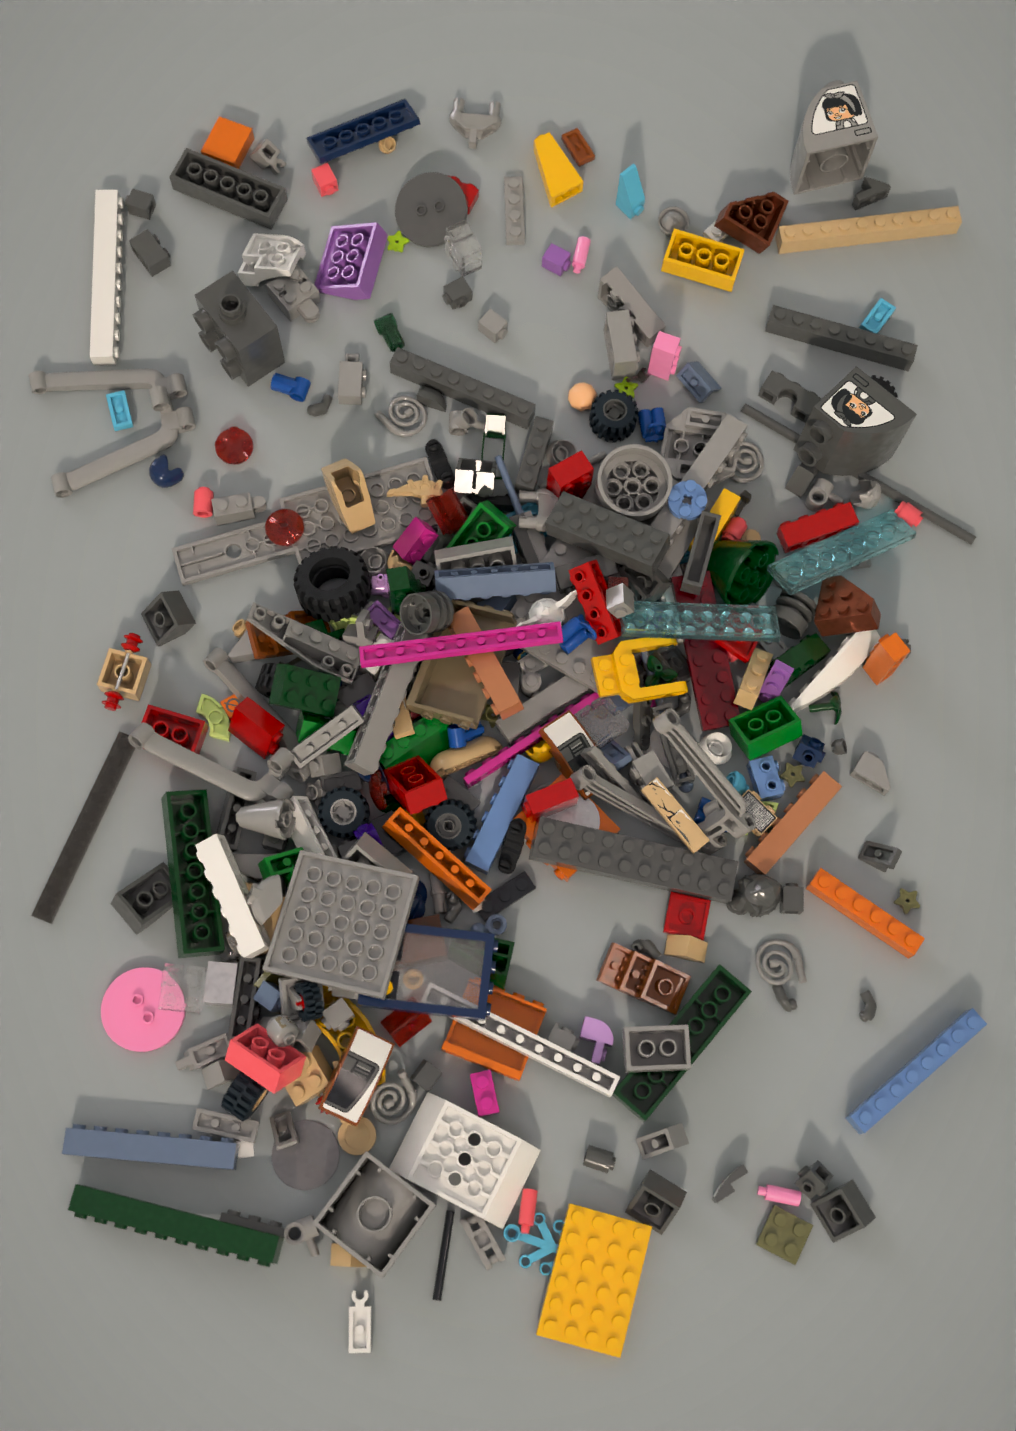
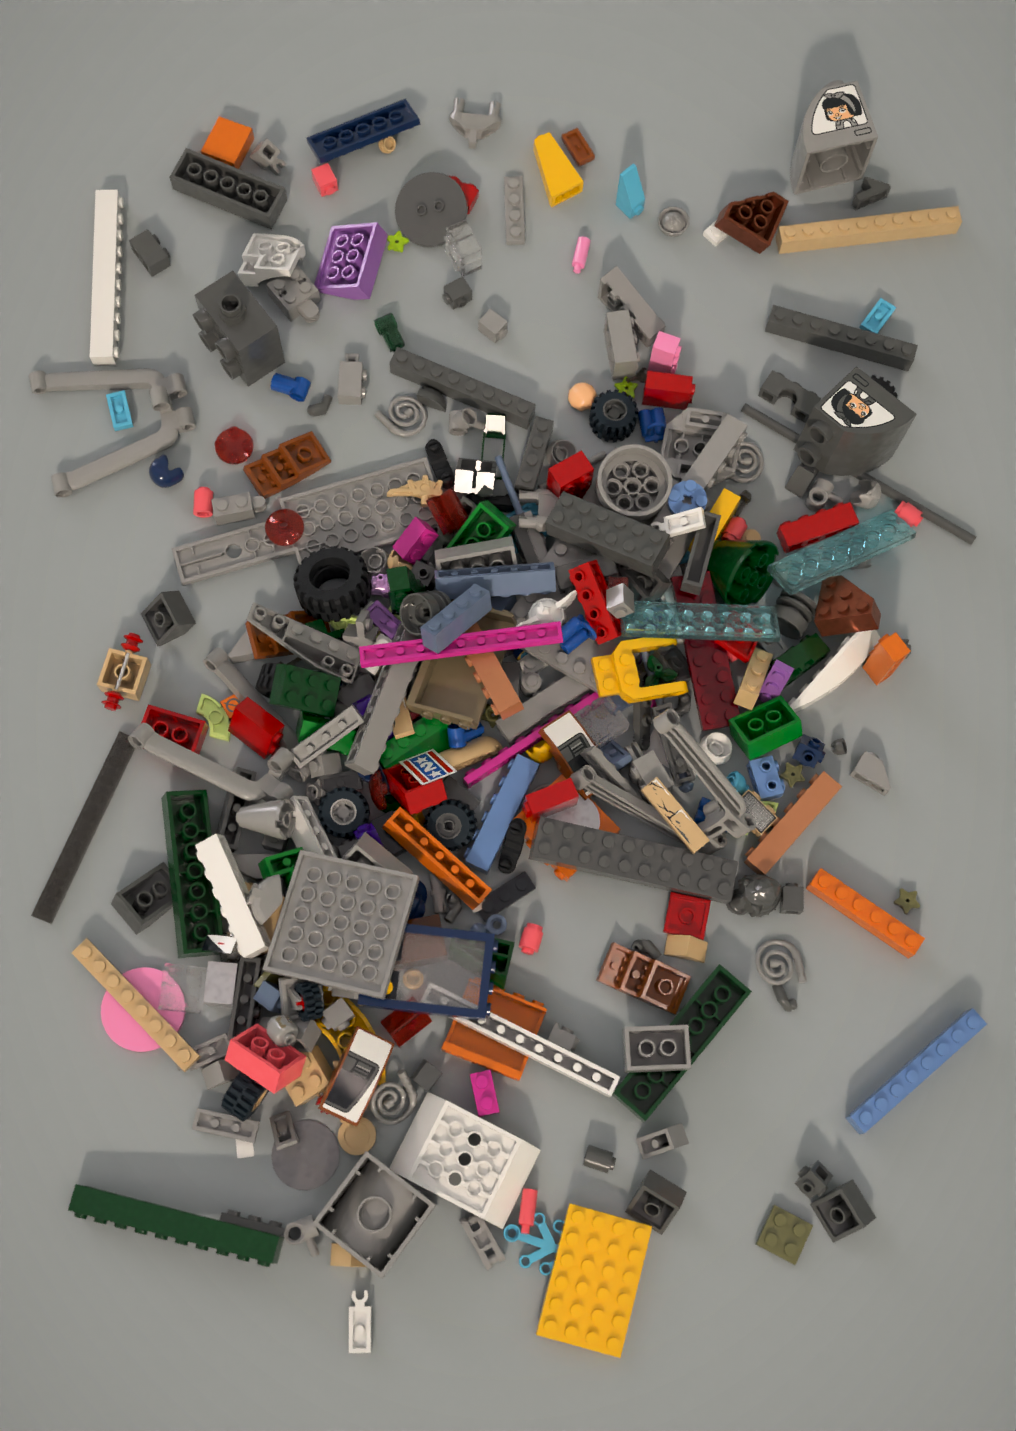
sand blue brick [62,1124,239,1170] -> none
dark grey brick [125,189,156,220] -> none
tan plate [232,619,247,638] -> none
tan piece [321,458,375,534] -> none
black bar [433,1210,455,1301] -> none
medium lavender brick [542,243,572,277] -> none
lavender brick [579,1016,613,1065] -> none
yellow brick [661,228,745,292] -> none
sand blue panel [676,361,721,403] -> none
dark grey slope [712,1165,748,1203] -> none
bright pink cylinder [757,1184,801,1207] -> none
dark green plant [809,691,842,725] -> none
dark grey slope [858,840,902,872] -> none
dark grey arm [859,990,877,1022] -> none
none -> tan plate [71,938,201,1072]
none -> white sticker [202,935,237,954]
none -> dark orange slope [243,431,331,499]
none -> sticker [399,749,458,785]
none -> sand blue brick [420,584,492,654]
none -> coral brick [518,923,543,955]
none -> red brick [642,371,696,410]
none -> white plate [651,507,706,537]

